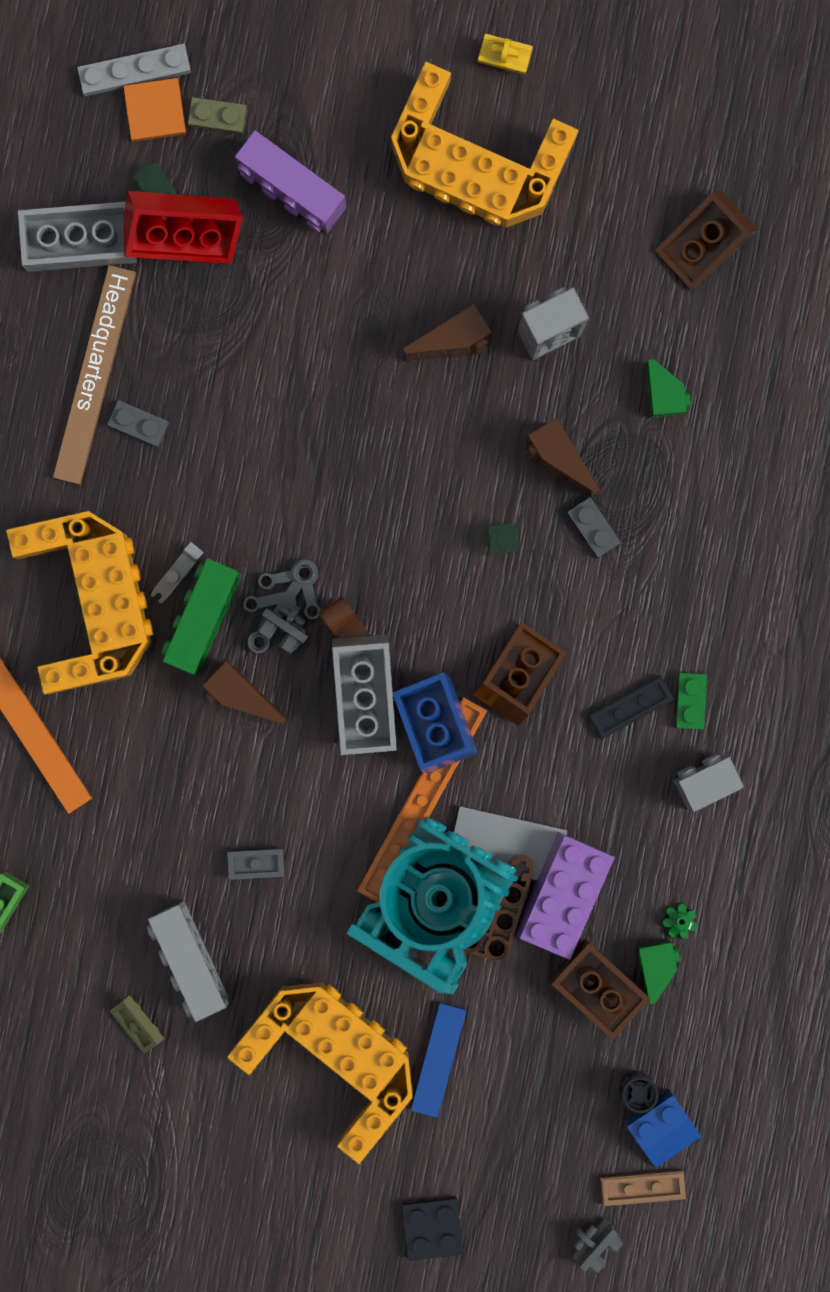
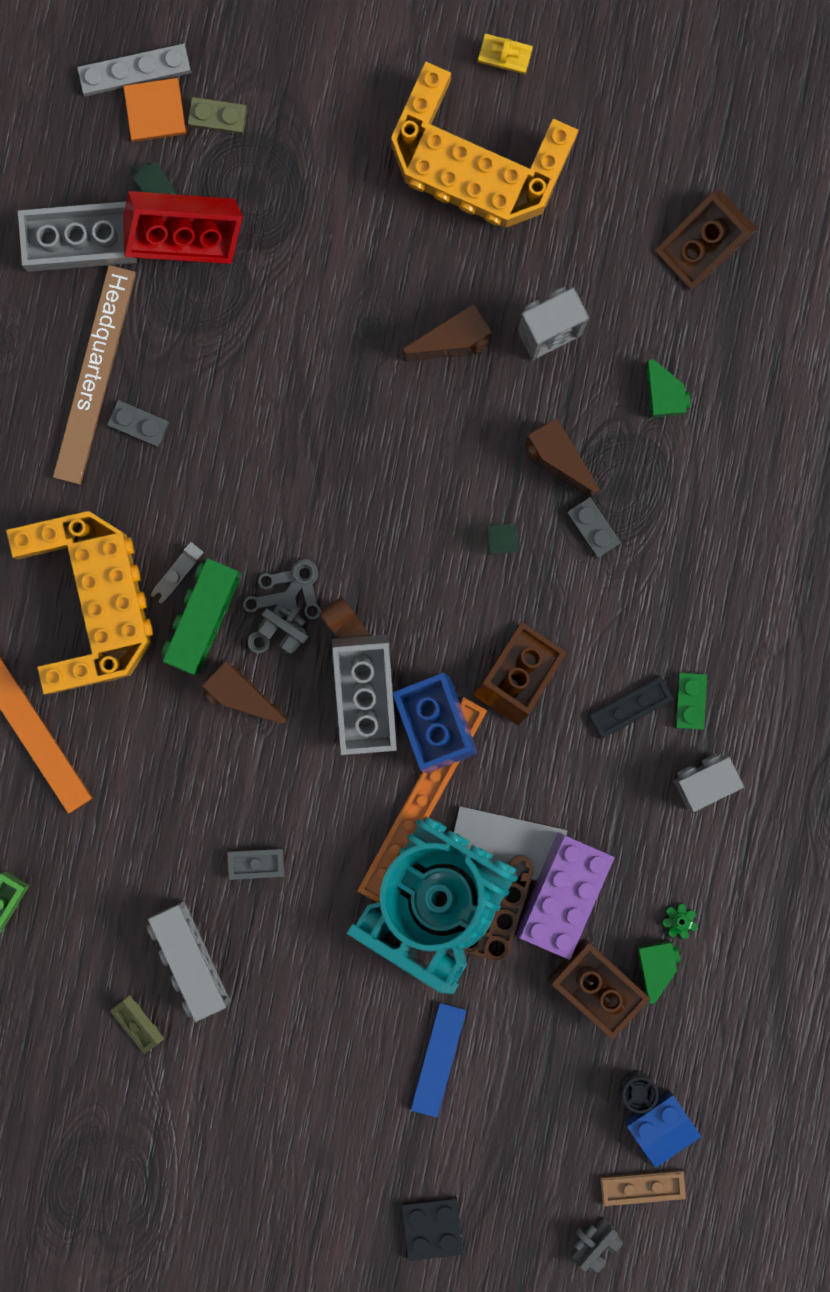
light orange wedge [227,982,412,1164] -> none
medium lavender brick [235,131,347,234] -> none

